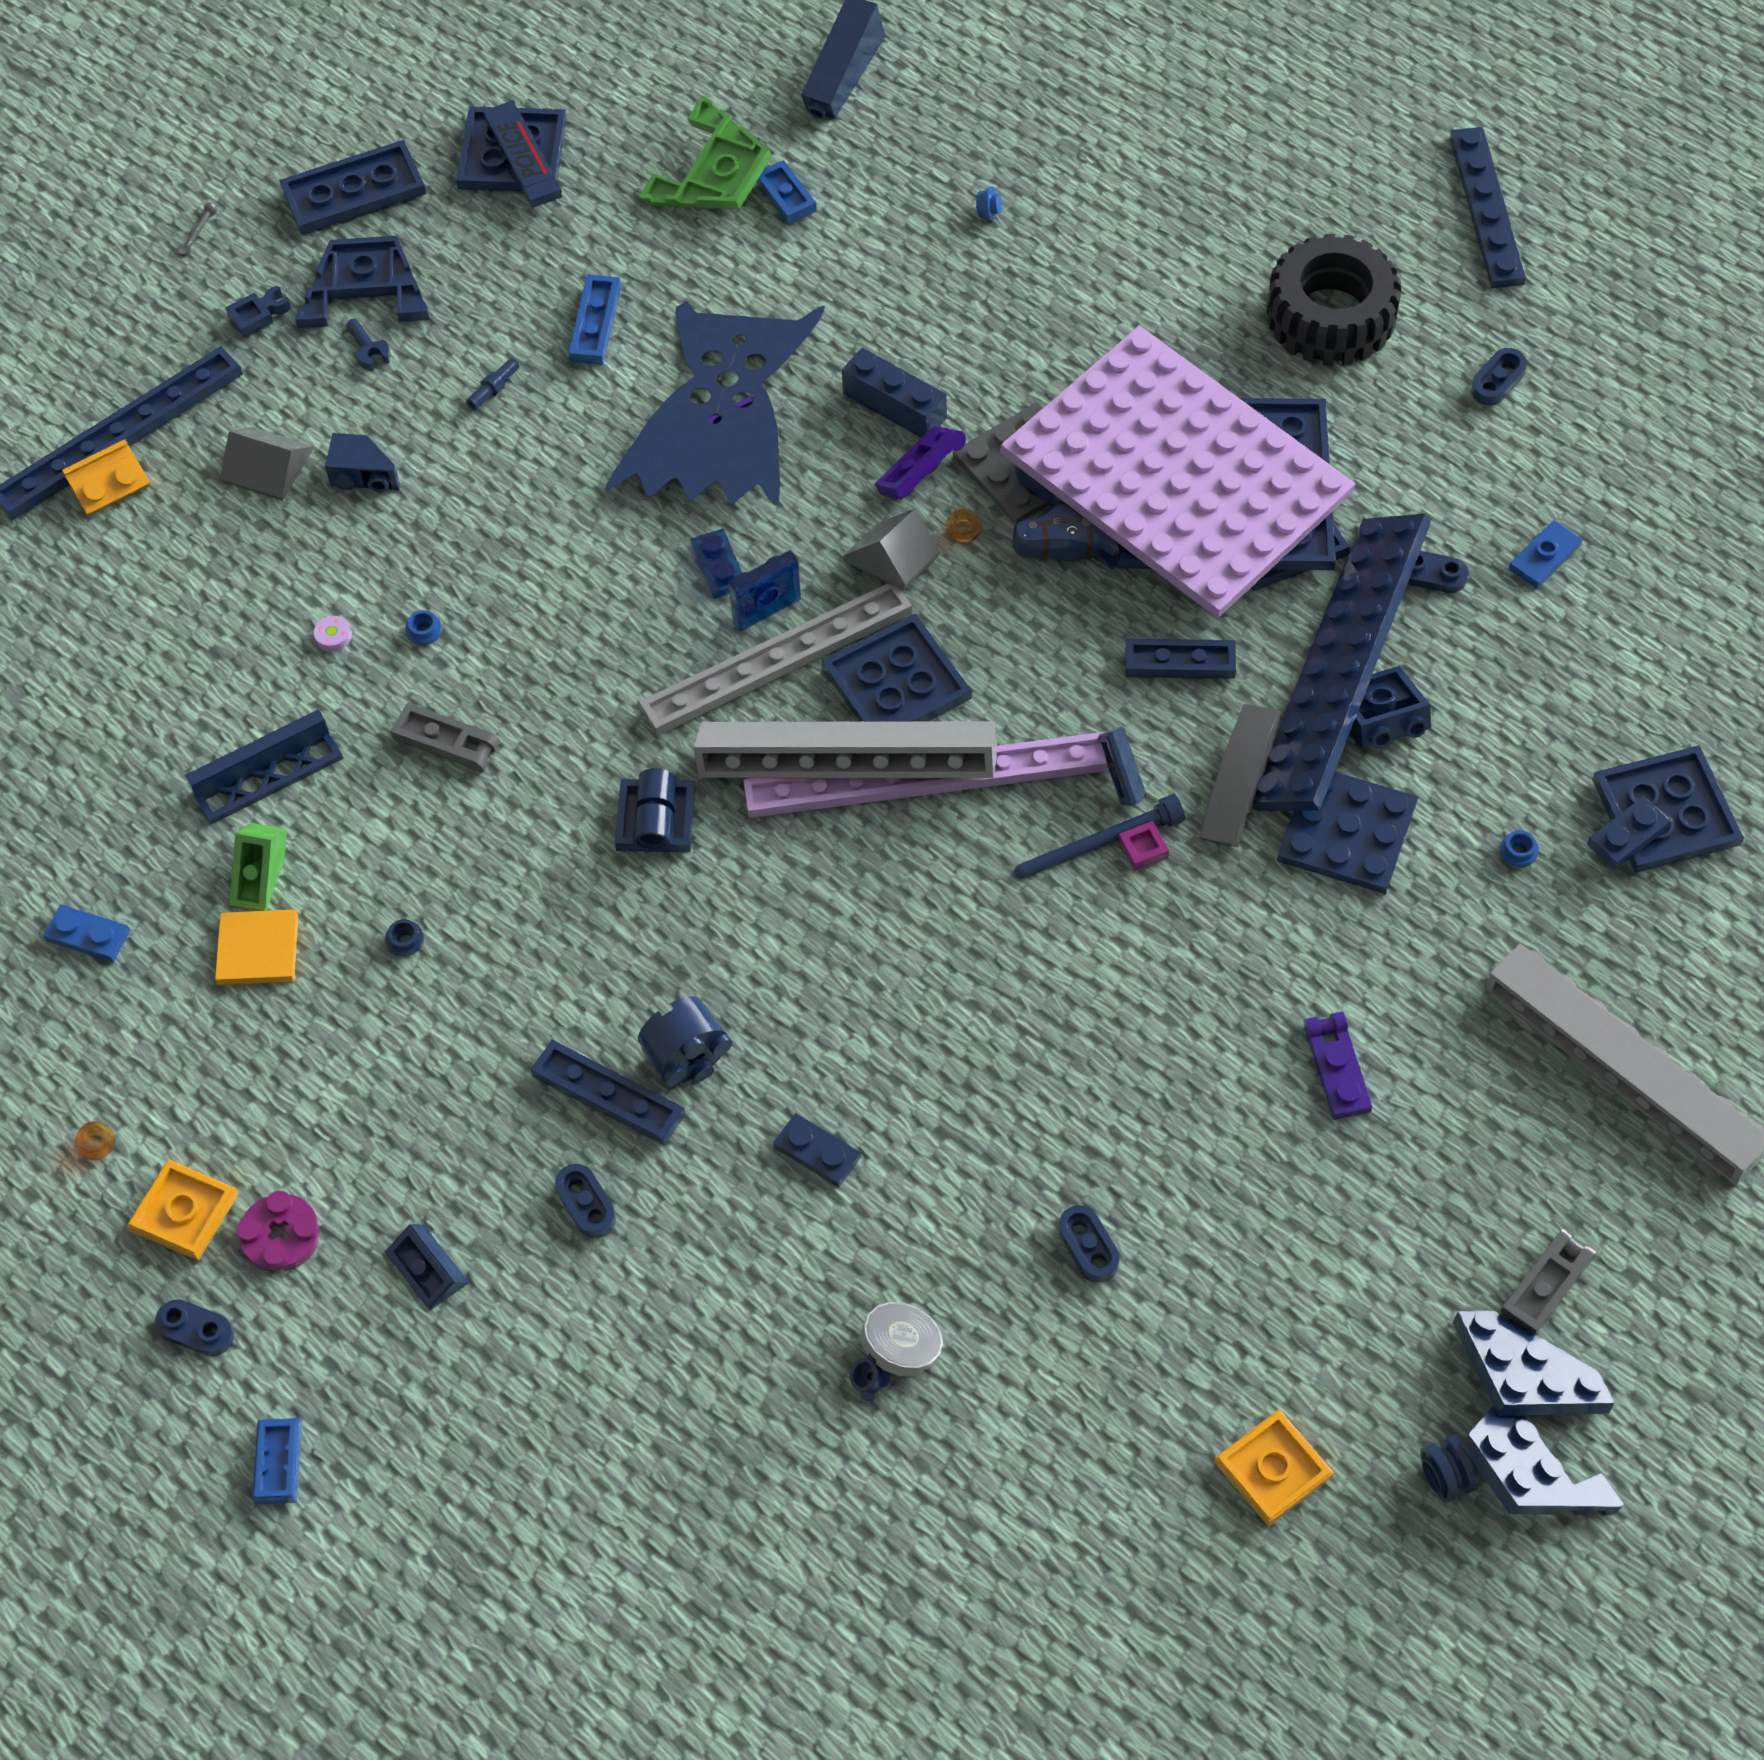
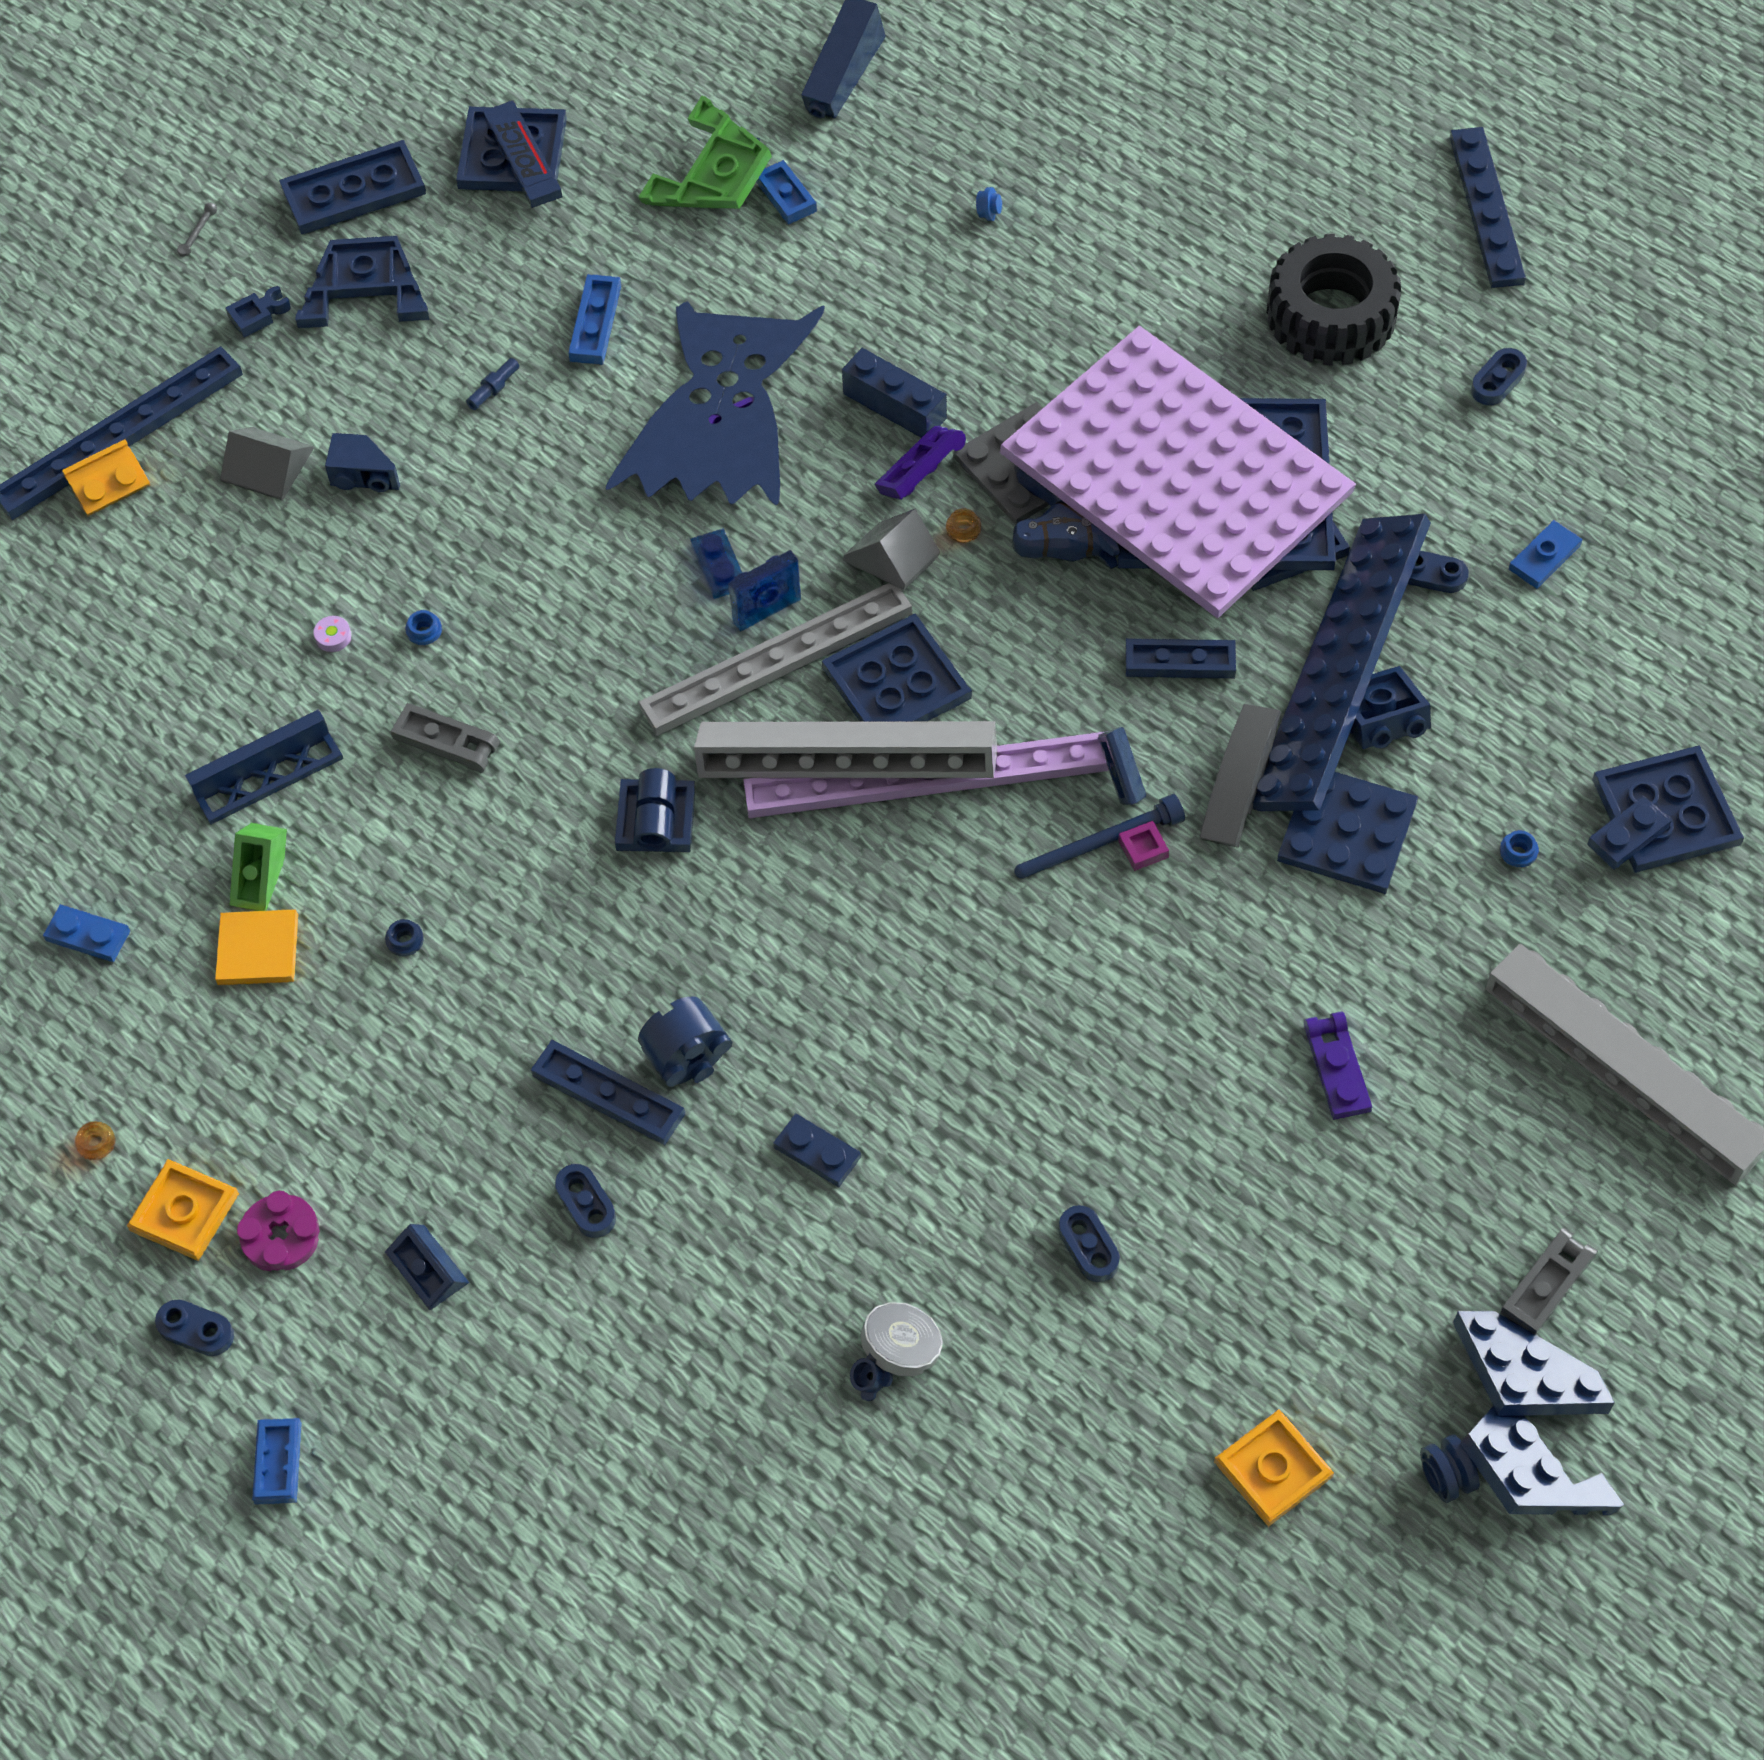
dark blue bar [346,318,391,371] -> none

